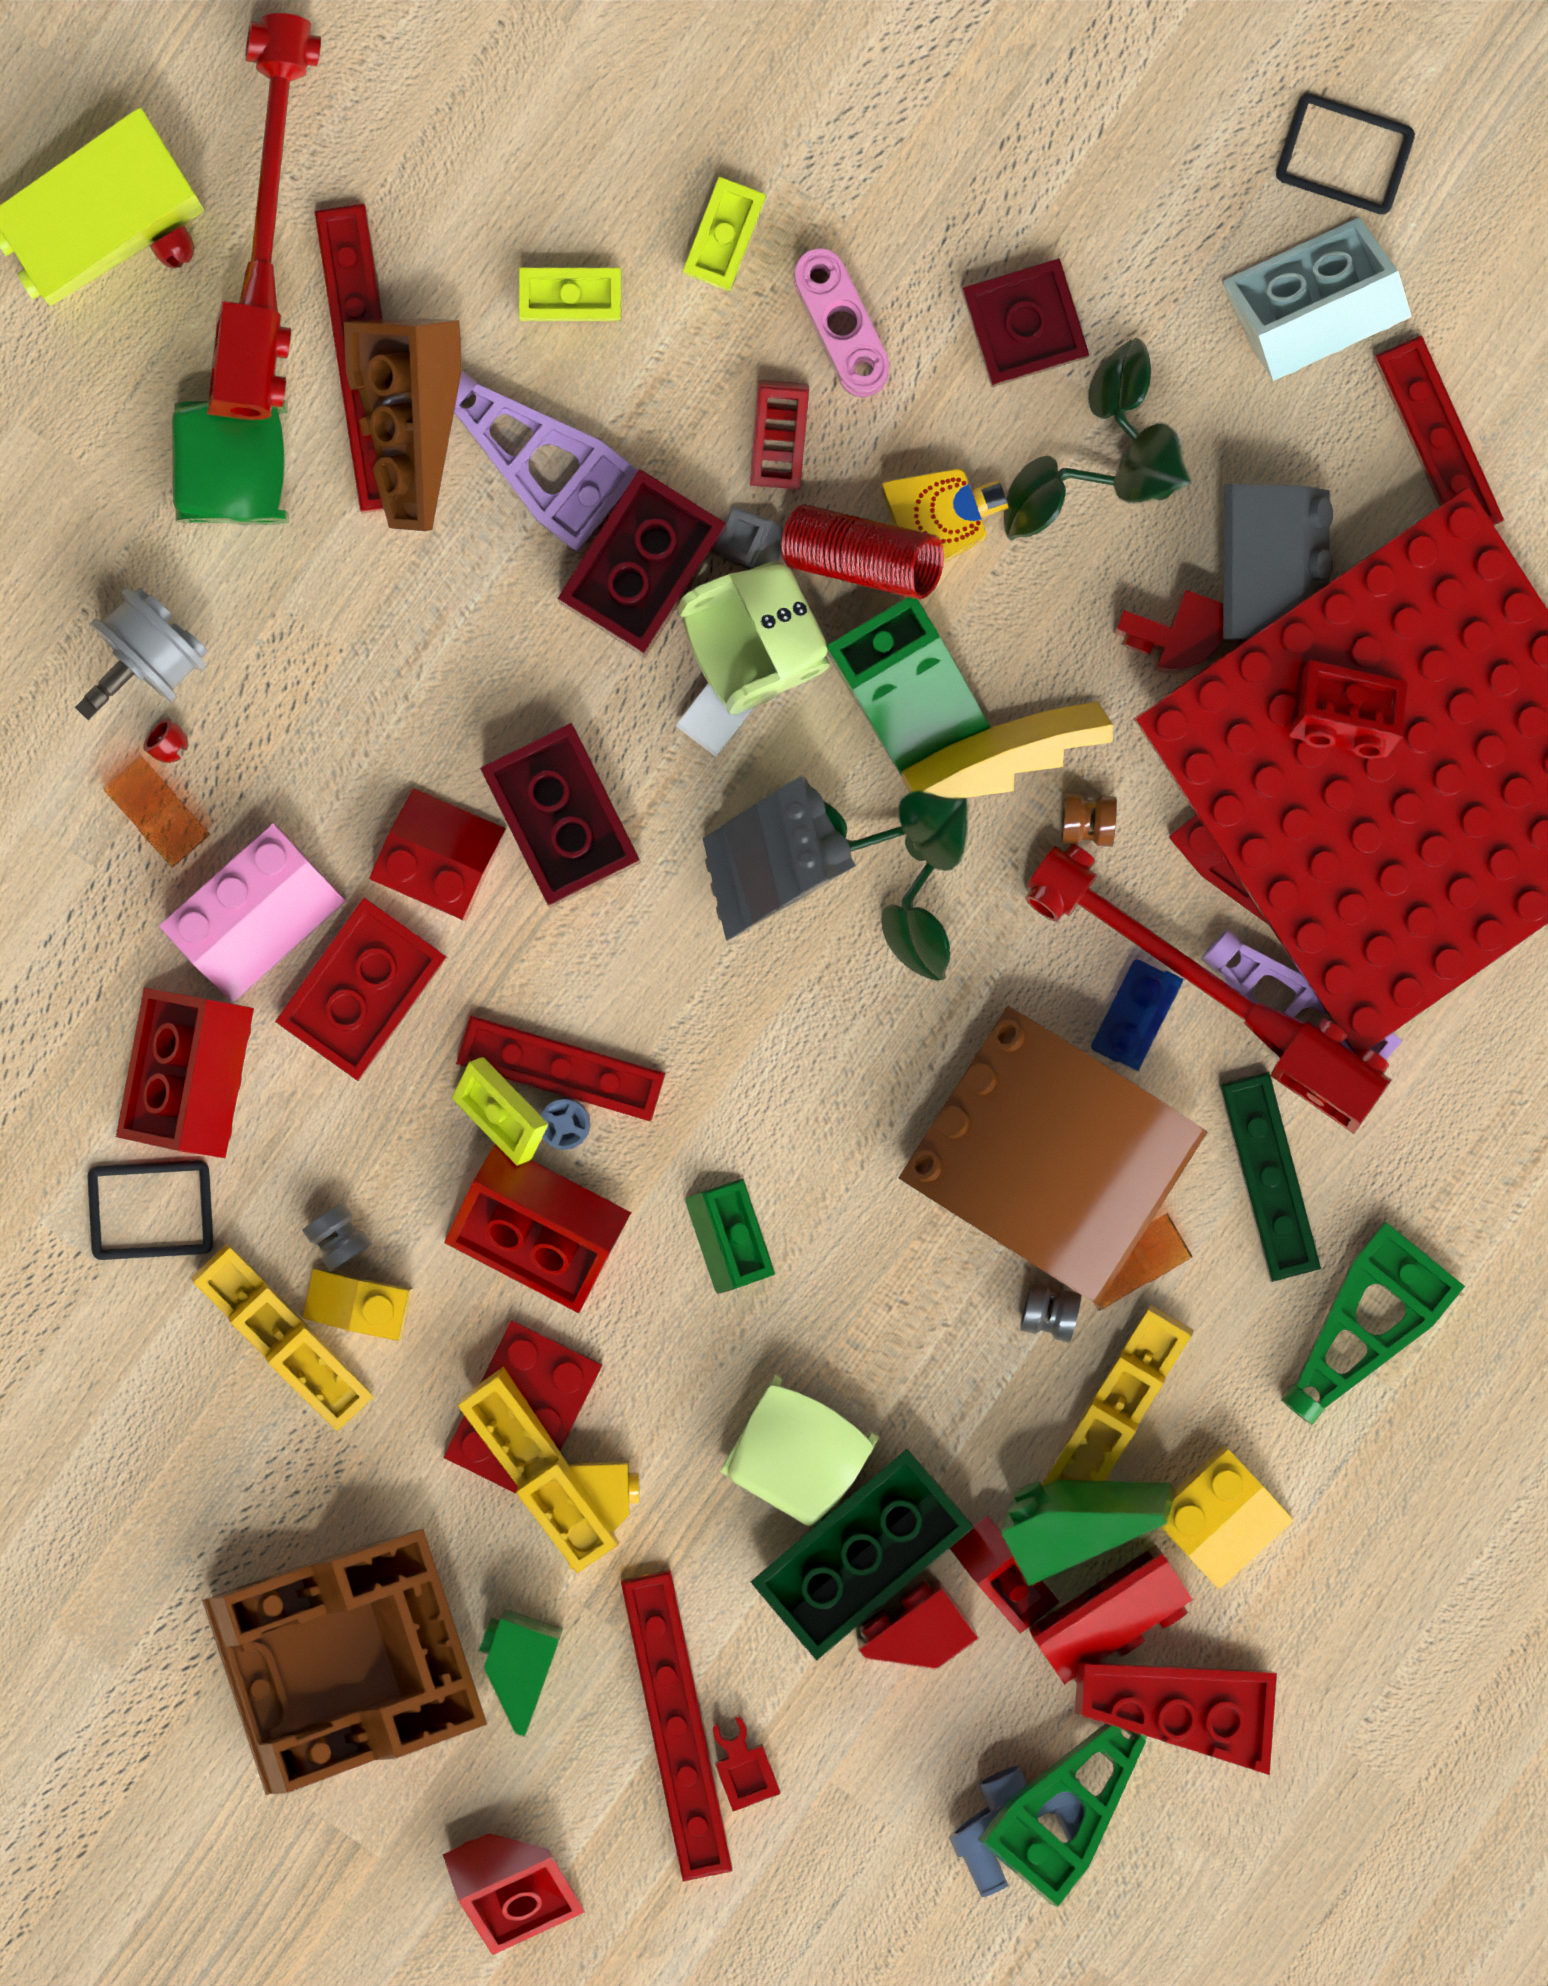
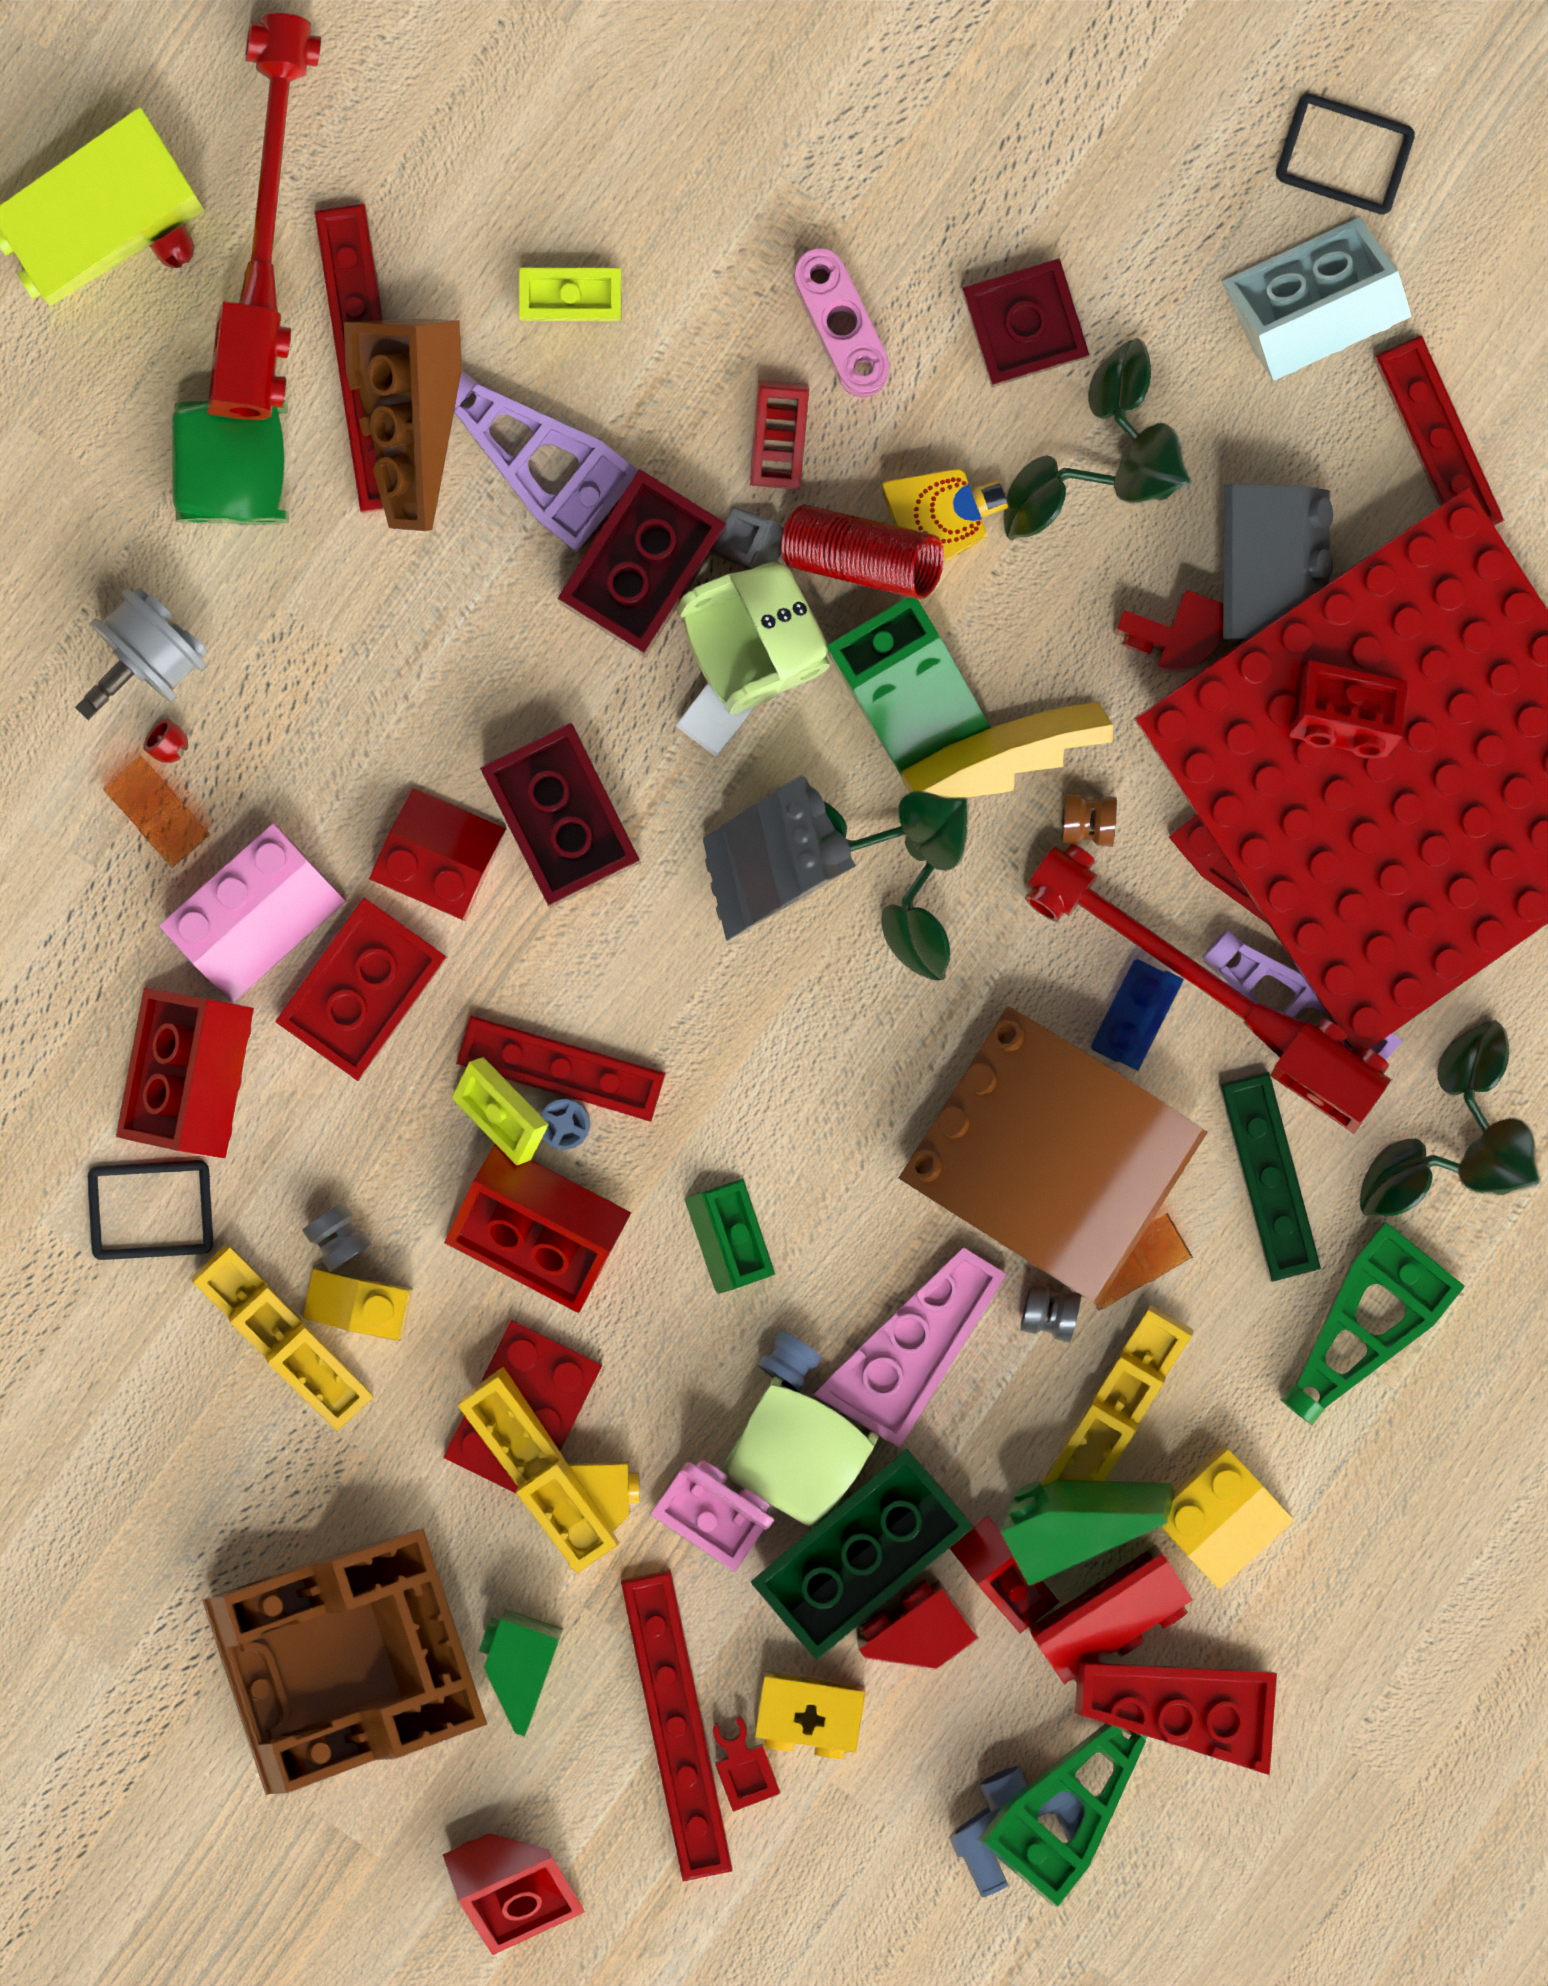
neon yellow plate [683,177,767,292] -> none
none -> bright pink bracket [650,1459,774,1572]
none -> yellow brick [755,1671,866,1759]
none -> sand blue wheel [758,1331,822,1393]
none -> bright pink wing [813,1247,1007,1448]
none -> dark green plant [1360,1020,1541,1217]

